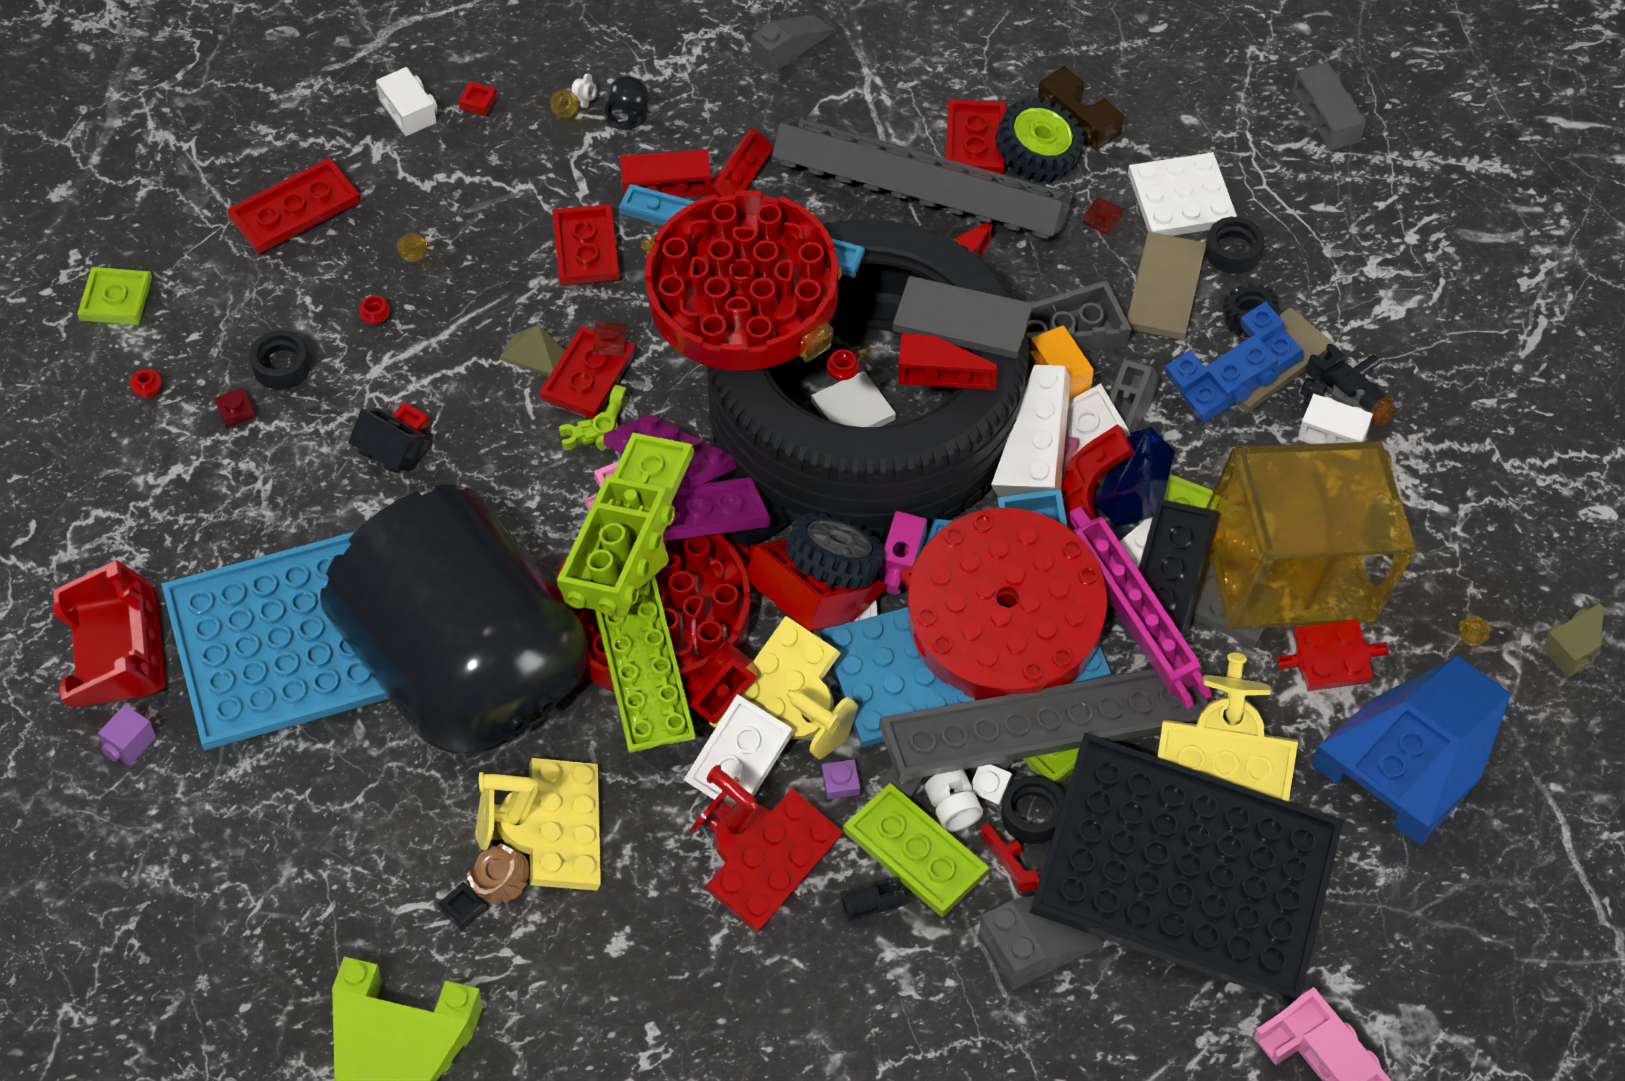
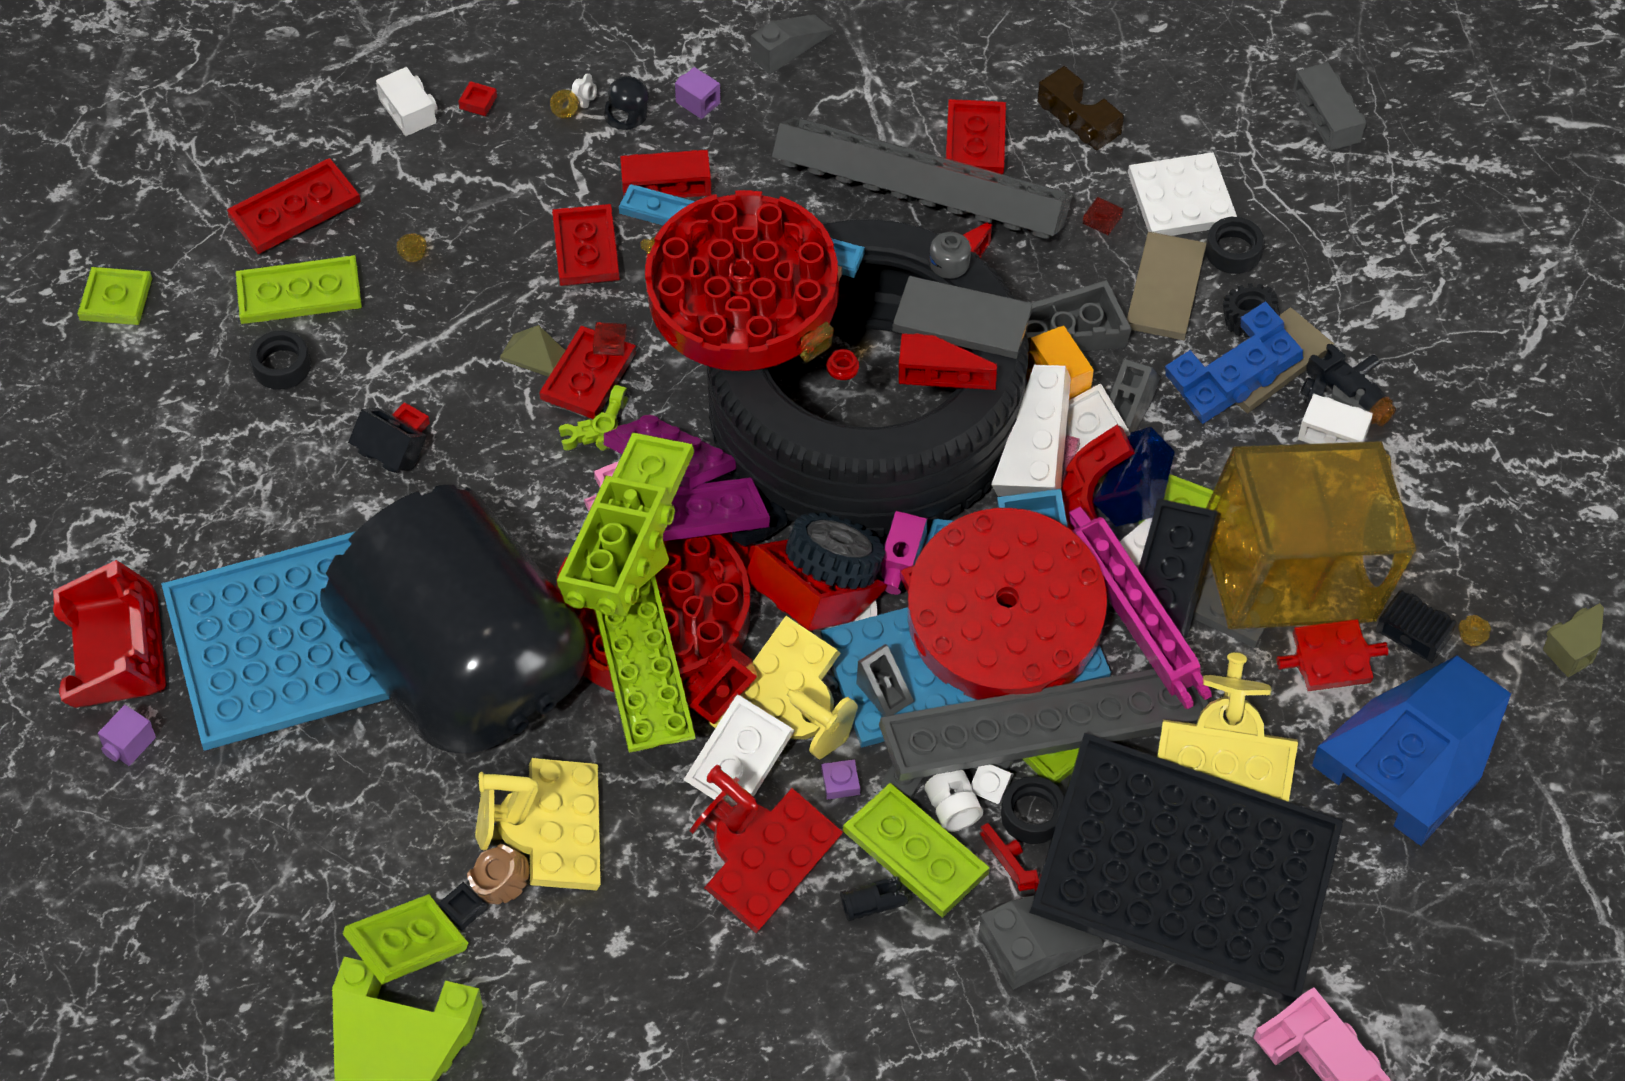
red plate [130,369,162,399] -> none
dark red plate [214,388,255,428] -> none
red plate [359,295,390,324] -> none
red plate [706,127,774,197] -> none
white tile [811,371,896,427] -> none
black wheel [995,98,1084,181] -> none
none -> lime tile [236,255,362,324]
none -> lime tile [342,894,468,984]
none -> medium lavender brick [675,67,721,119]
none -> dark grey slope [856,644,914,717]
none -> dark grey head [929,232,971,279]
none -> black brick [1375,590,1456,663]

